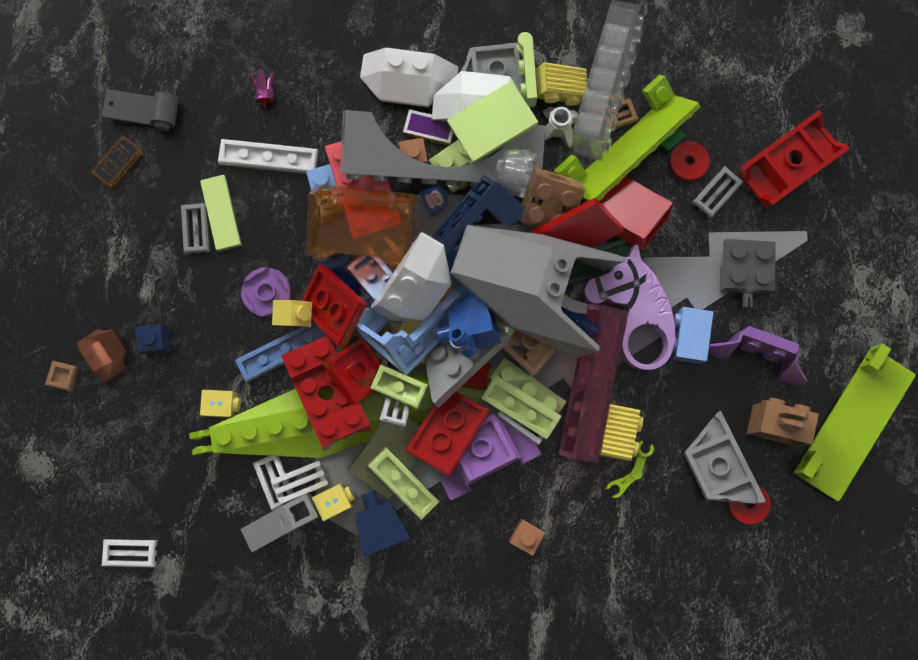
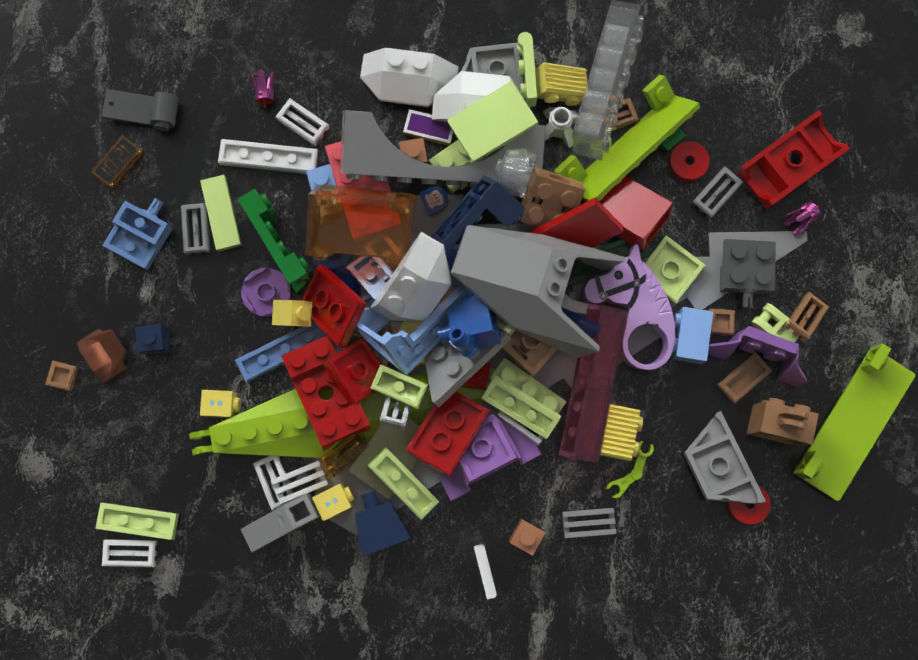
none -> yellowish green plate [95,503,179,540]
none -> medium blue plate [102,198,173,271]
none -> green piece [238,189,314,293]
none -> white tile [276,98,330,147]
none -> clear orange tile [320,432,369,480]
none -> white tile [474,544,497,599]
none -> light grey tile [562,508,617,538]
none -> yellowish green tile [645,235,706,305]
none -> medium nougat tile [708,308,735,336]
none -> medium nougat tile [717,352,772,404]
none -> yellowish green plate [751,303,799,342]
none -> flat silver piece [784,202,821,236]
none -> medium nougat tile [784,292,829,343]

